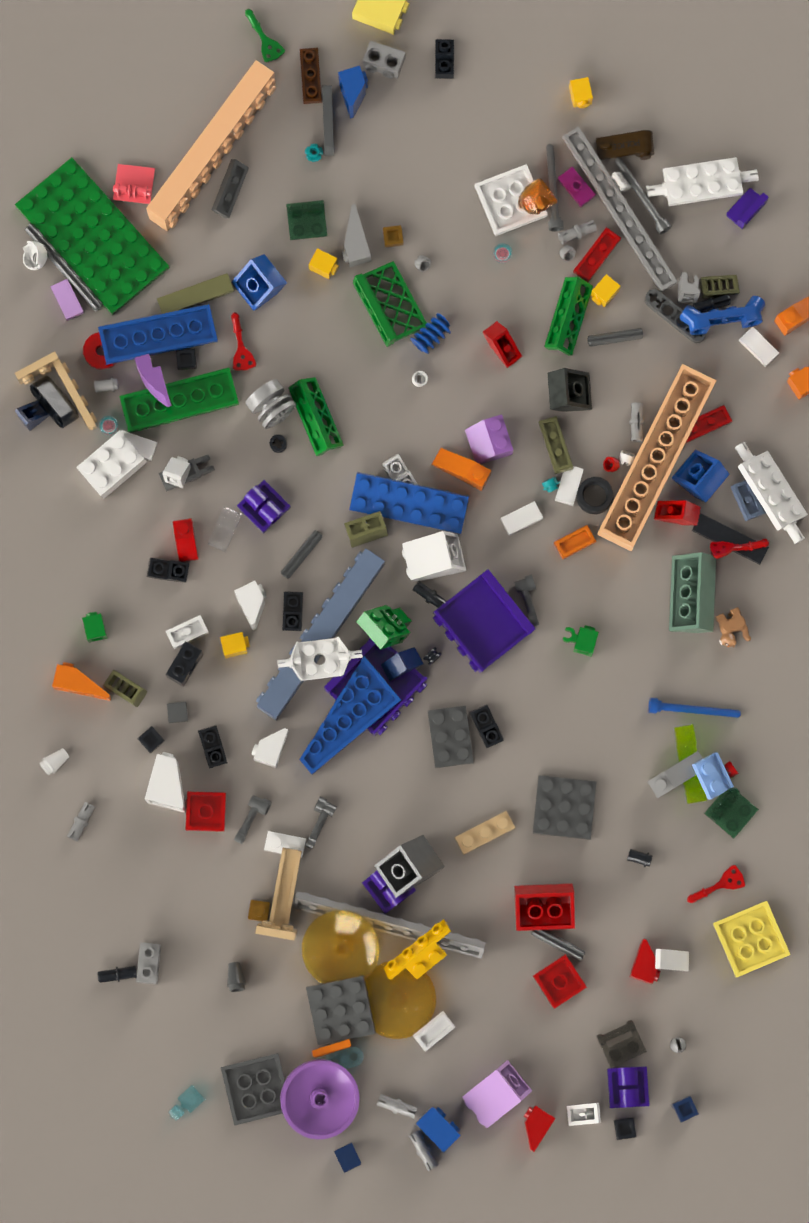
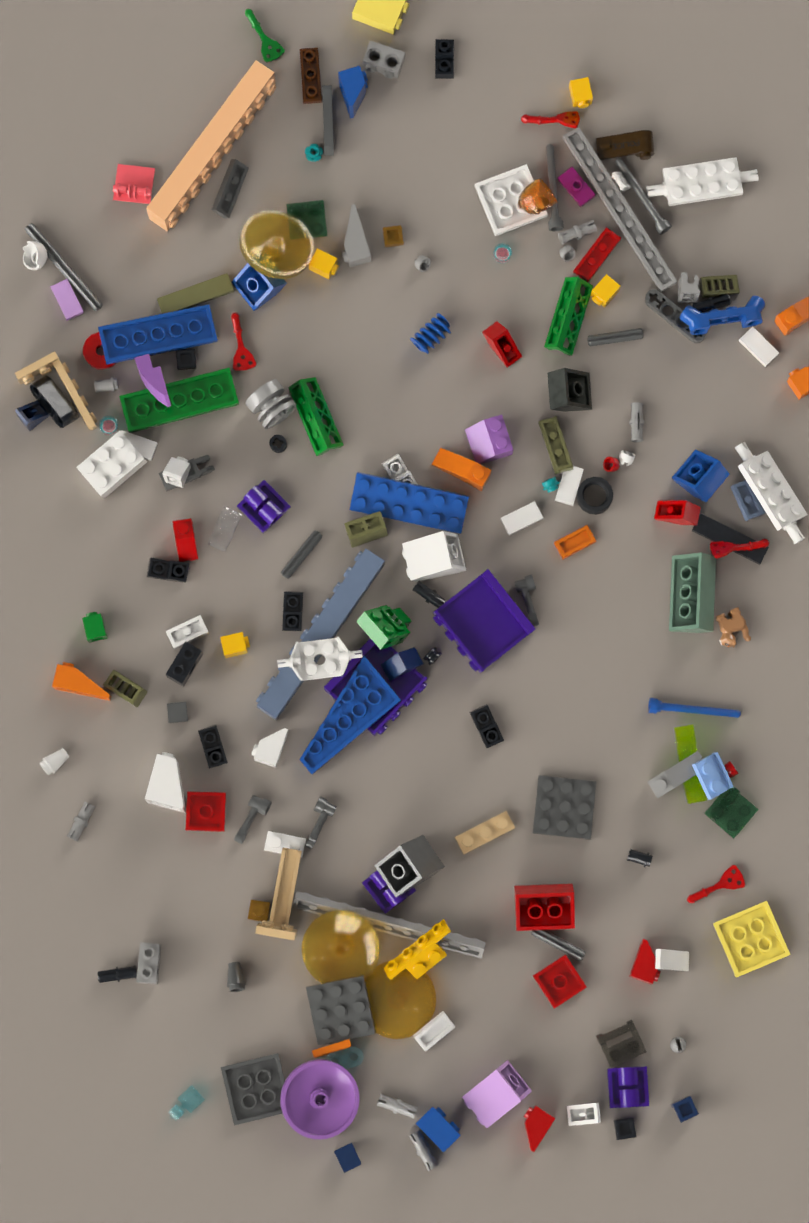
green plate [15,157,170,316] -> none
black tile [137,726,165,754] -> none
white slope [234,581,266,631] -> none
green fence [352,261,427,347] -> none
white hinge [412,371,428,387] -> none
dark grey plate [428,706,474,768] -> none
green brick [563,625,599,657] -> none
light nougat brick [597,364,717,551] -> none
red tile [685,405,732,444] -> none
dark purple panel [726,188,769,229] -> none
none -> clear yellow dish [239,210,314,279]
none -> red piece [521,111,580,129]

